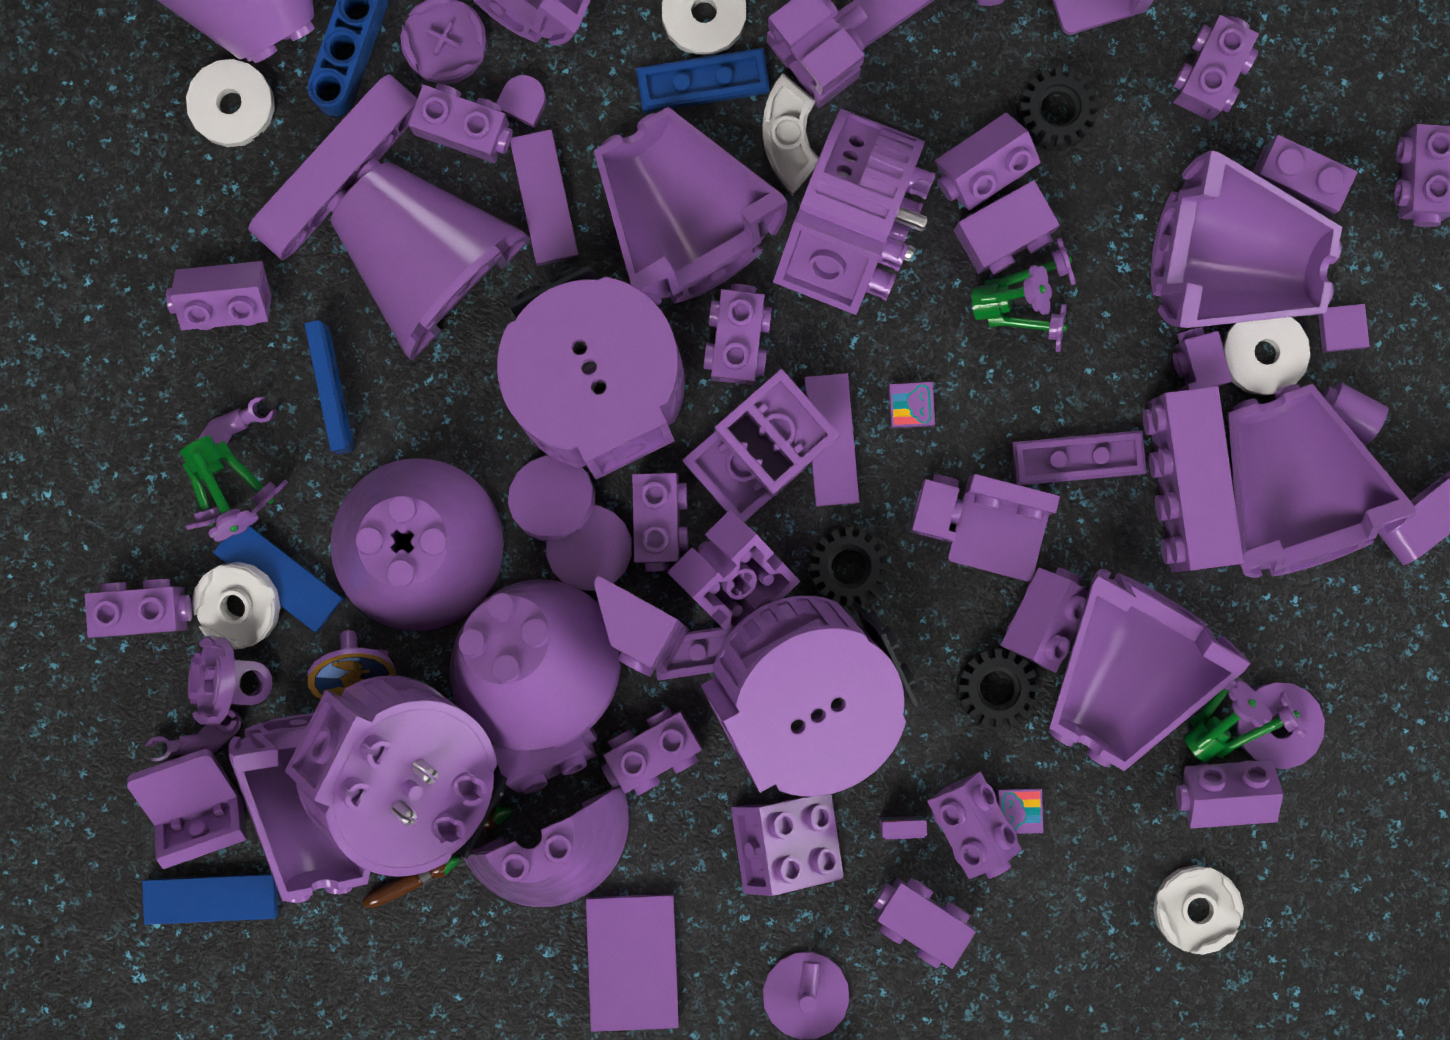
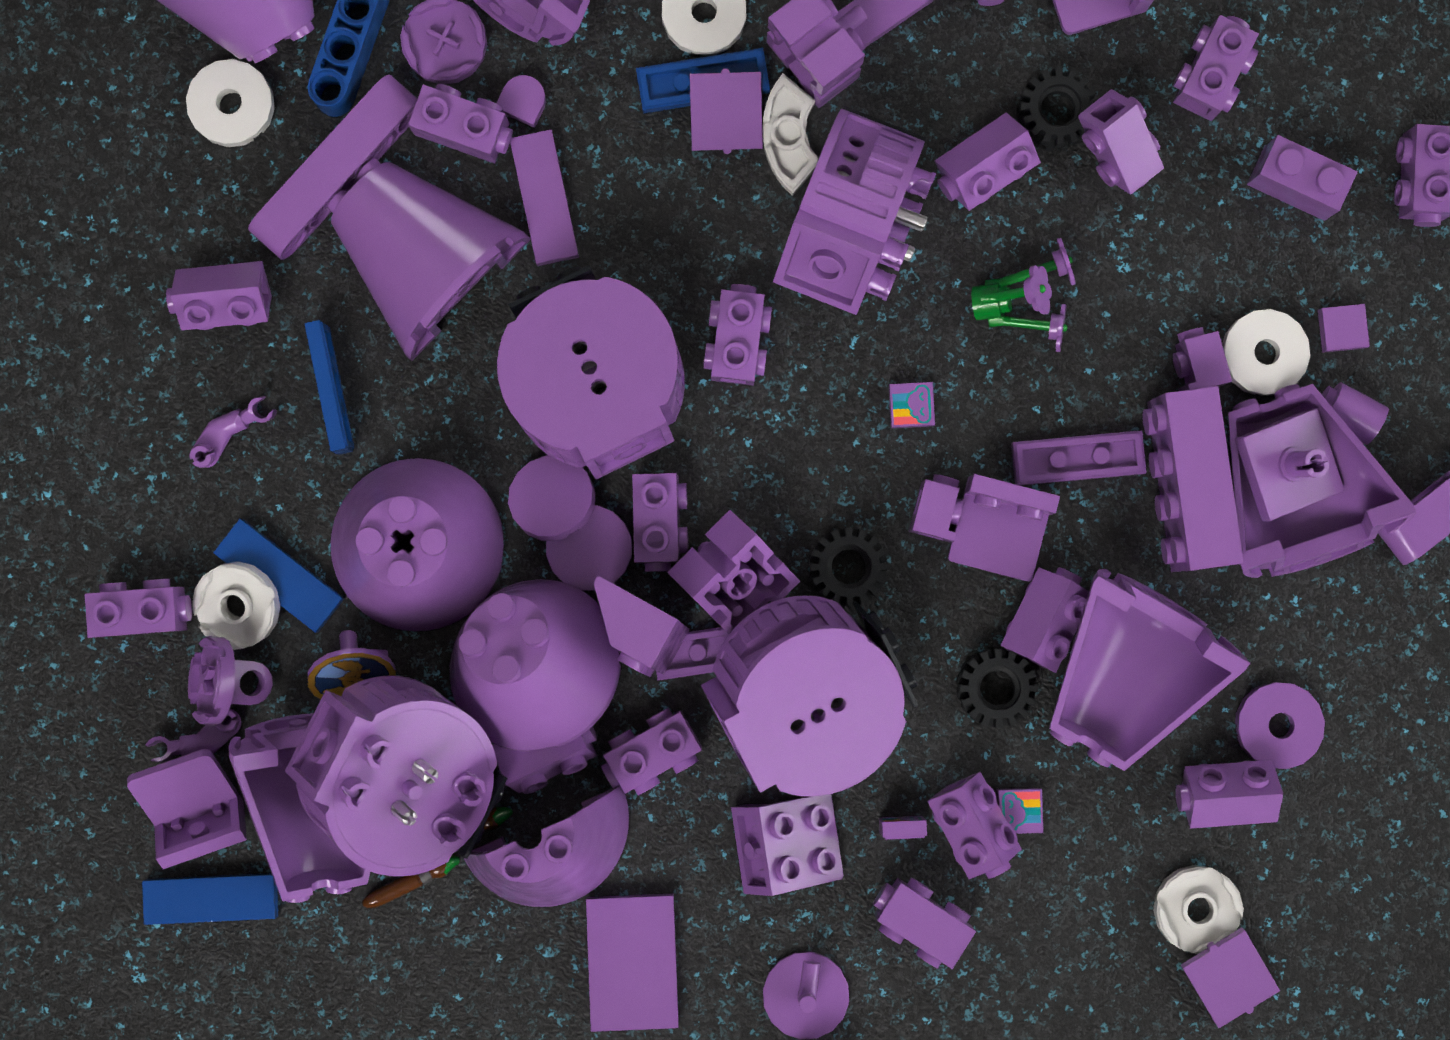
green plant [179,435,288,541] -> none
medium lavender cone [594,107,788,305] -> none
medium lavender bracket [682,369,840,522] -> none
medium lavender tile [804,373,859,507] -> none
medium lavender brick [954,180,1060,275] -> none
medium lavender cone [1151,150,1342,328] -> none
plant [1184,676,1307,762] -> none
none -> medium lavender piece [689,68,763,154]
none -> medium lavender brick [1078,89,1164,195]
none -> medium lavender piece [1181,927,1280,1028]
none -> medium lavender tile [1234,408,1345,521]

